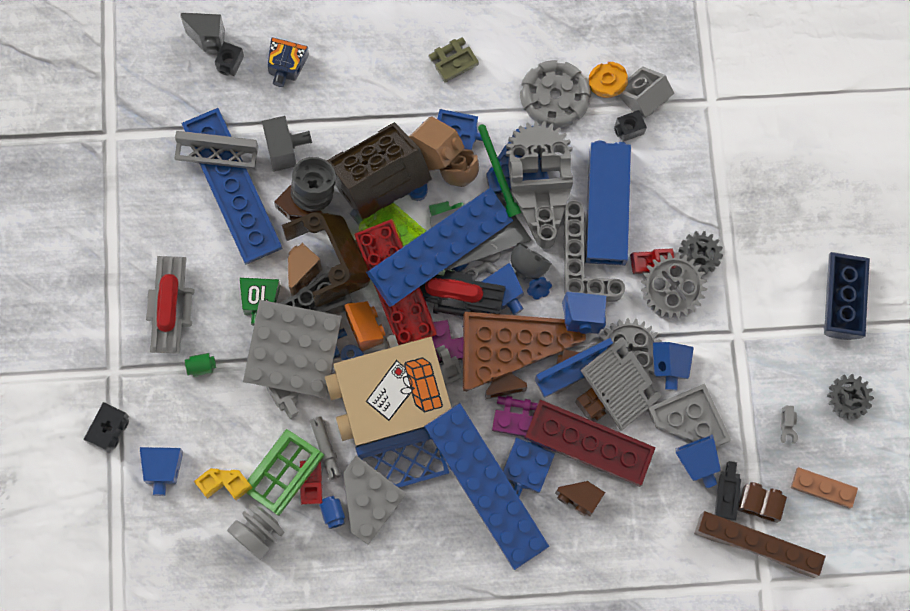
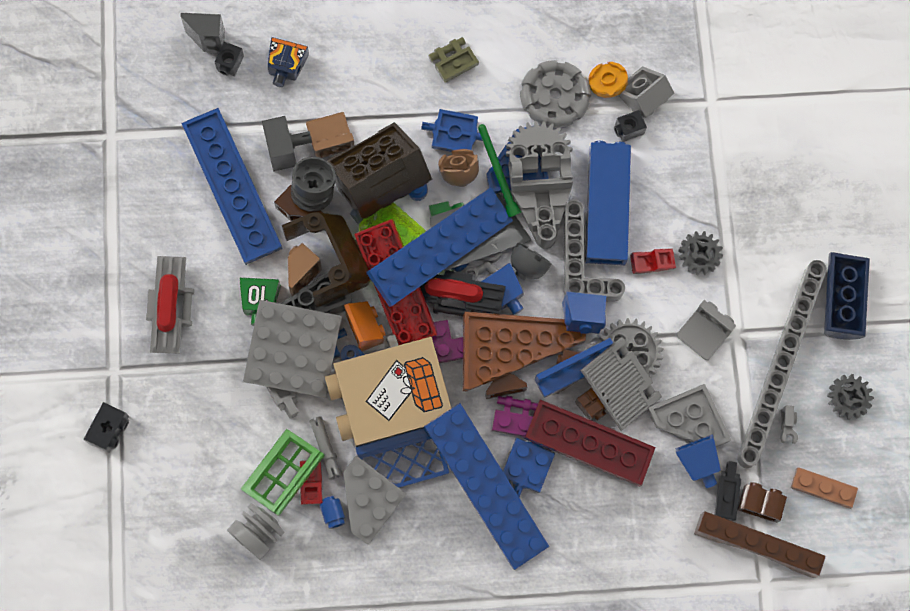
blue torso [140,447,183,496] -> none
light grey fence [174,131,258,169] -> none
green brick [185,353,216,377] -> none
yellow tile [194,468,253,500] -> none
medium nougat slope [409,116,465,171] -> none
light grey plate [436,345,463,385] -> none
blue plant [527,277,552,300] -> none
reddish brown slope [555,481,606,516] -> none
light grey gear [641,253,707,319] -> none
blue torso [653,342,694,391] -> none
none -> medium nougat bracket [306,112,355,158]
none -> light grey bracket [677,300,737,360]
none -> light grey beam [737,260,827,468]

